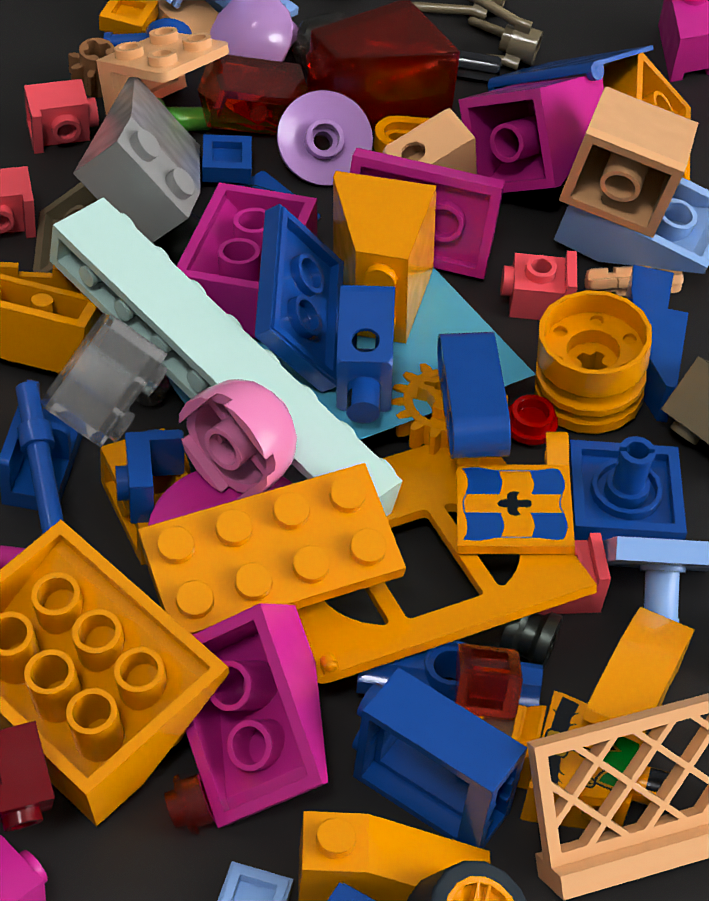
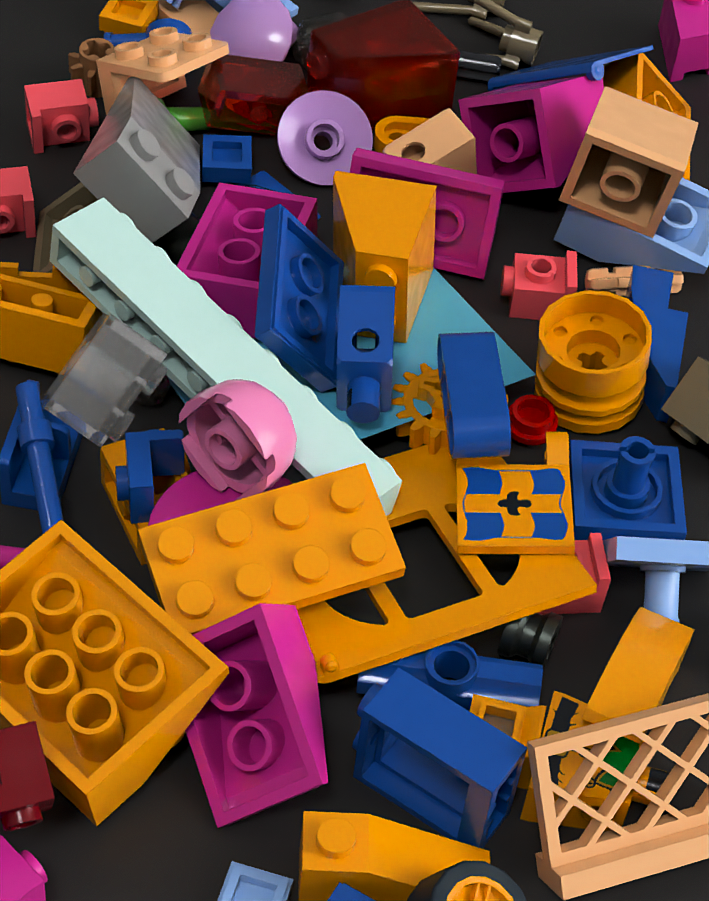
clear red plate [164,773,215,835] -> none
clear red slope [455,643,523,719] -> none

